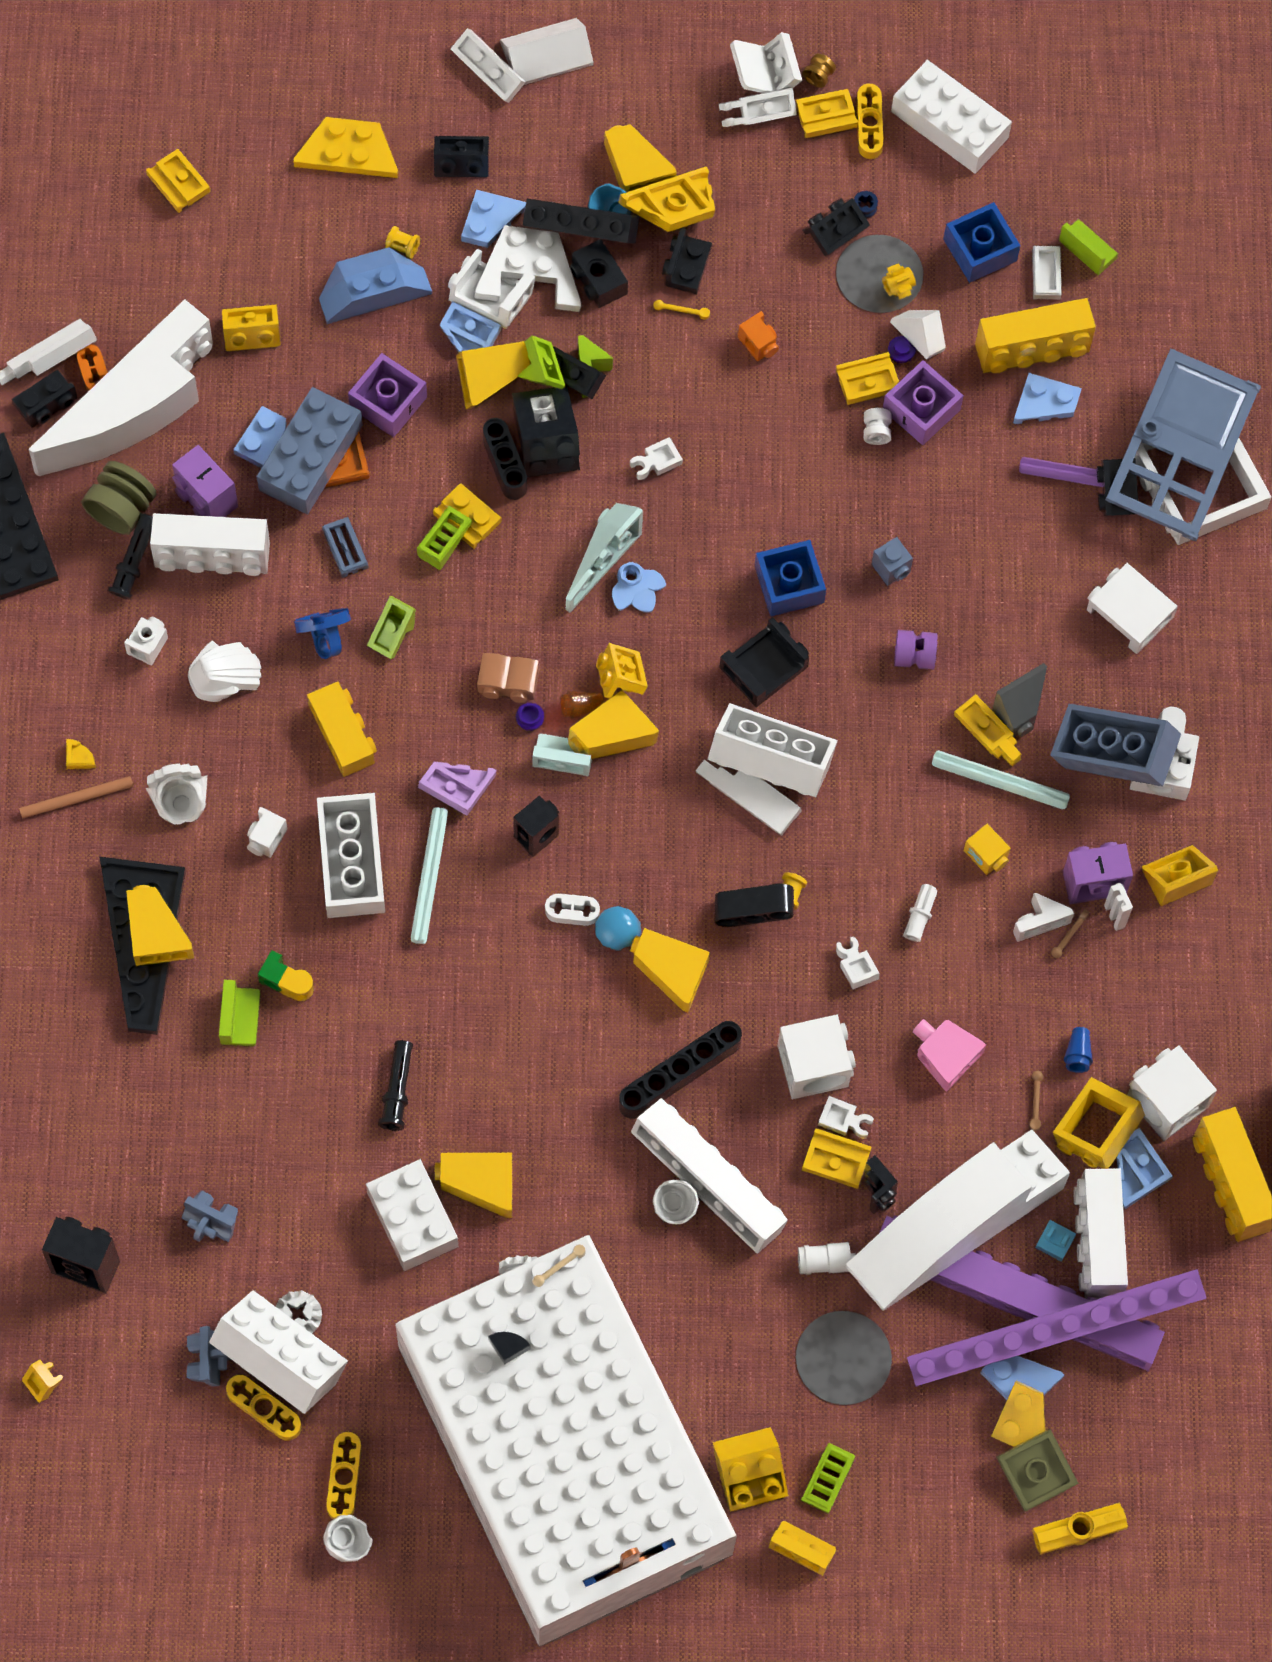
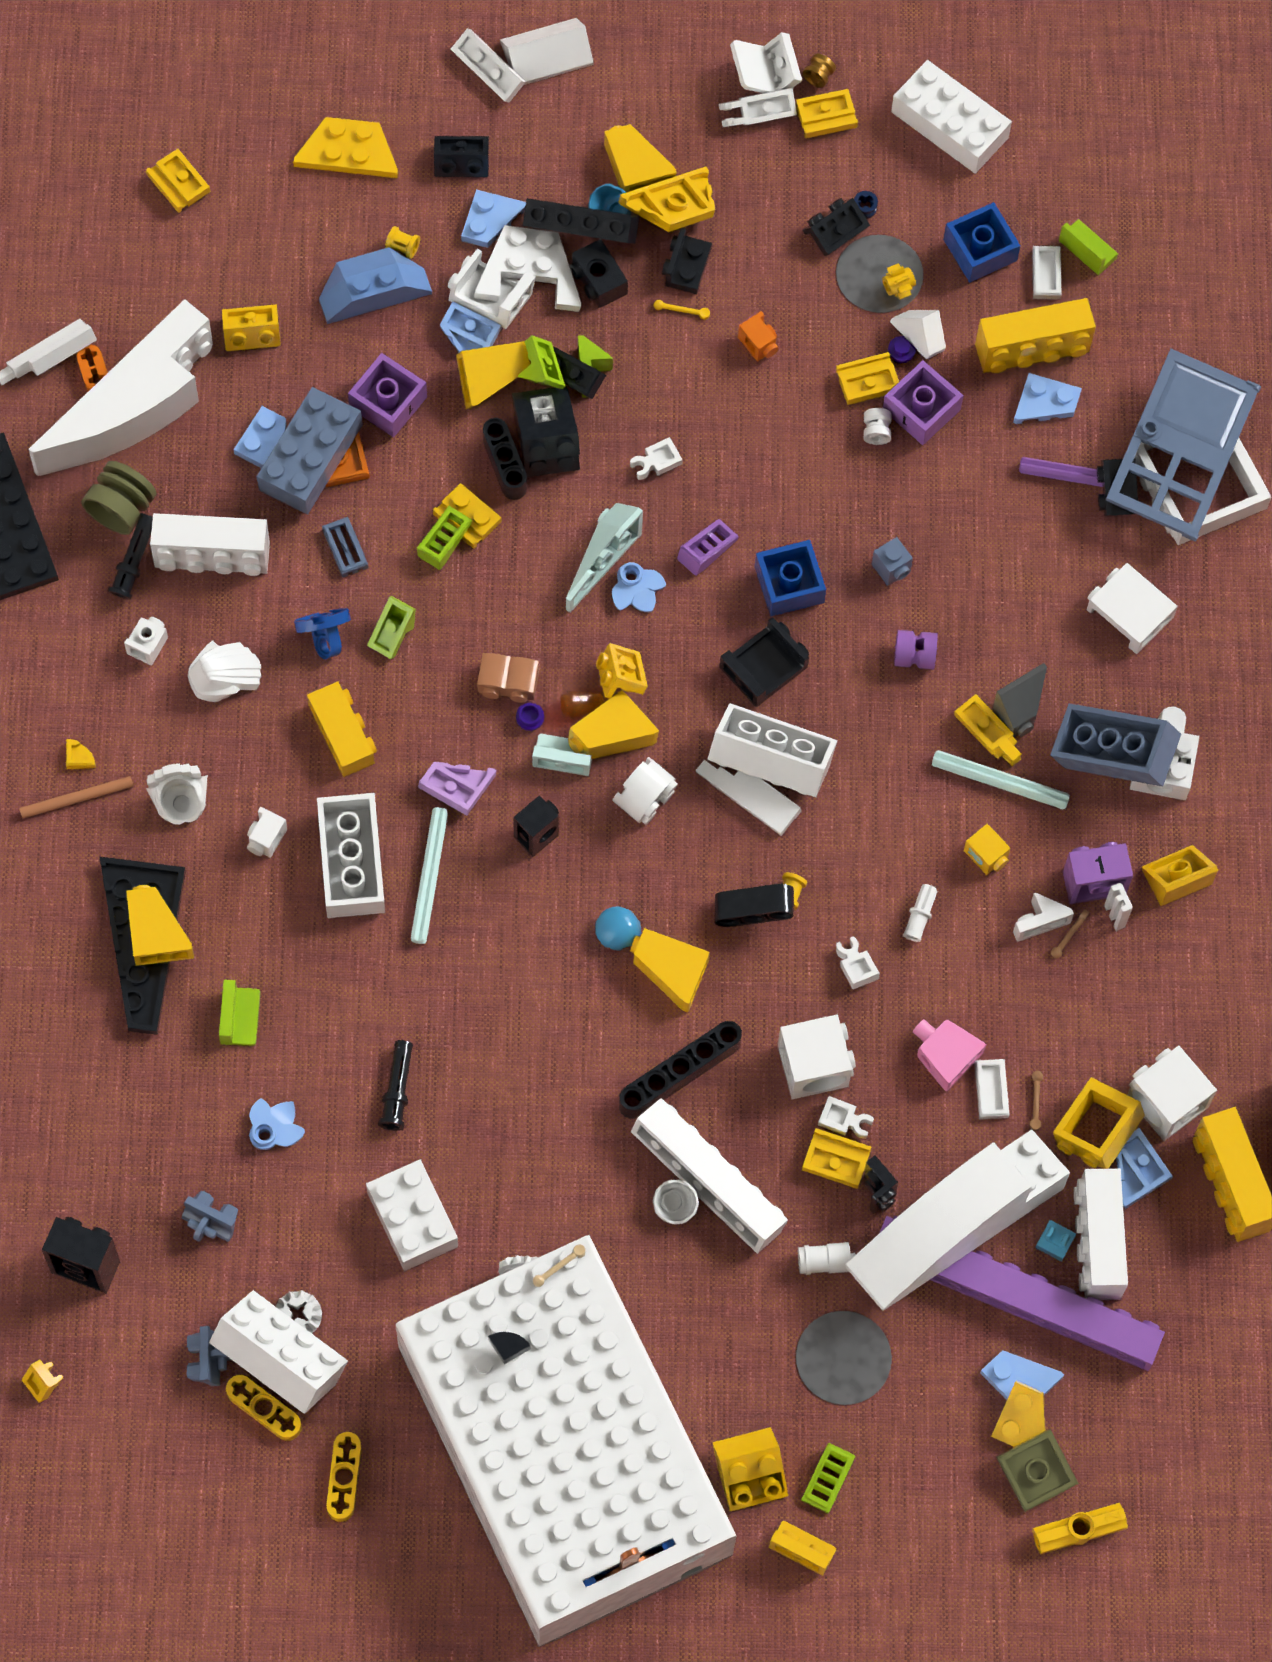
black bracket [12,369,78,428] -> none
medium lavender brick [172,445,238,517] -> none
leg [258,950,314,1001] -> none
white hair [323,1515,373,1562] -> none
yellow slope [435,1153,512,1218] -> none
white beam [545,894,600,926] -> none
yellow beam [856,84,883,159] -> none
medium lavender brick [907,1269,1206,1386] -> none
blue cone [1064,1027,1093,1073] -> none
none -> light blue plate [249,1098,305,1150]
none -> white brick [612,757,678,825]
none -> medium lavender slope [677,519,739,576]
none -> white tile [974,1059,1009,1119]

